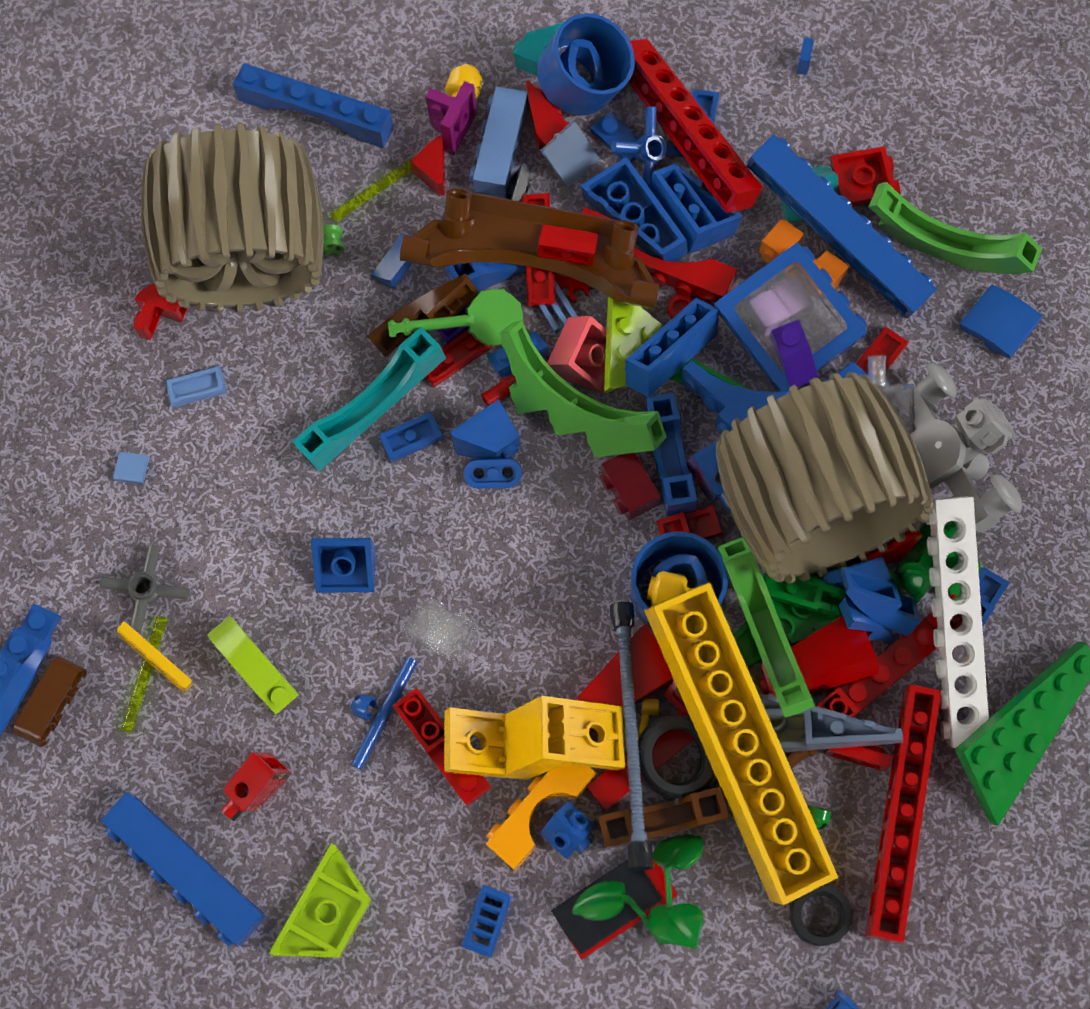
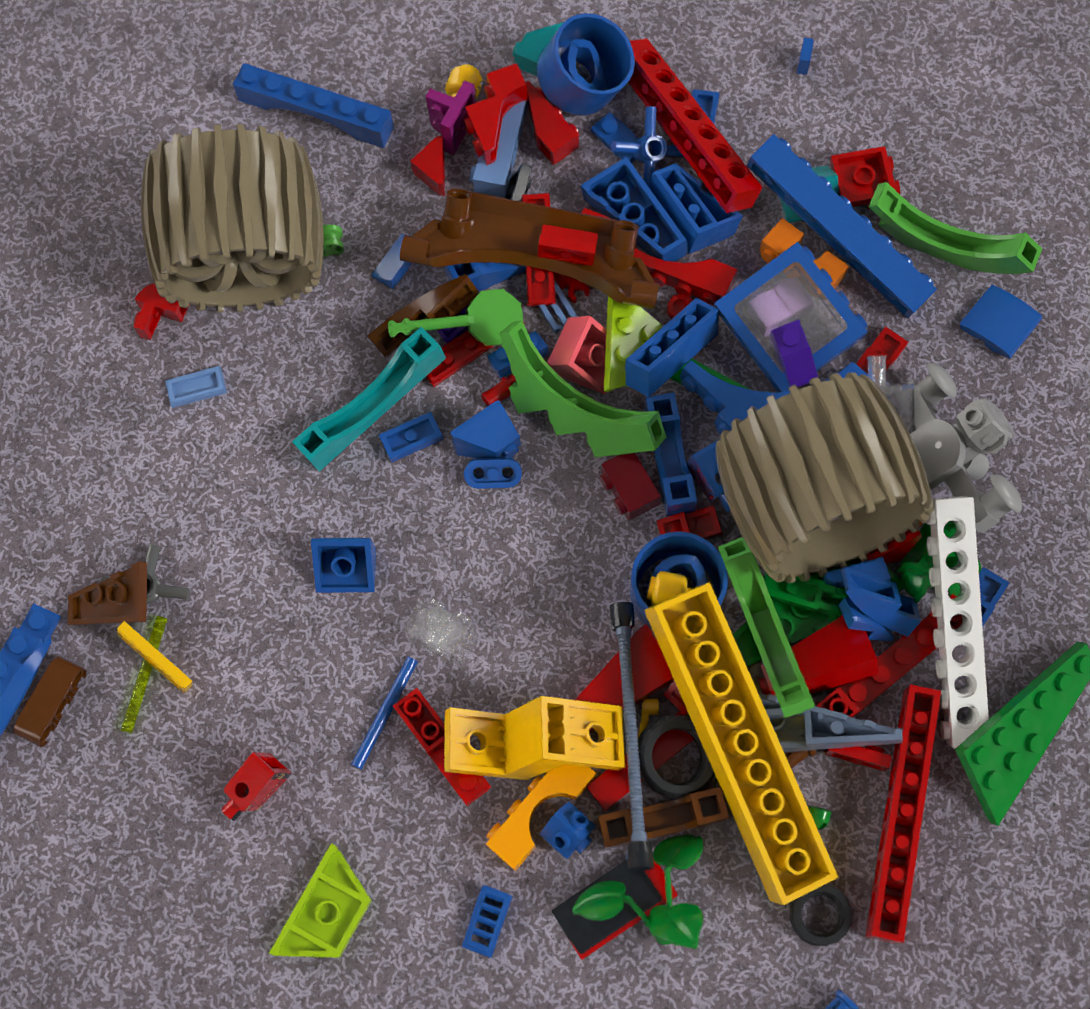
blue brick [101,791,267,946] -> none
medium blue tile [113,452,149,485] -> none
lime arch [207,616,299,715] -> none
clear neon green bar [330,154,417,223] -> none
blue hinge [351,695,376,721] -> none
sand blue piece [540,121,600,188] -> none
none -> reddish brown wing [68,561,147,625]
none -> red arch [463,63,528,166]

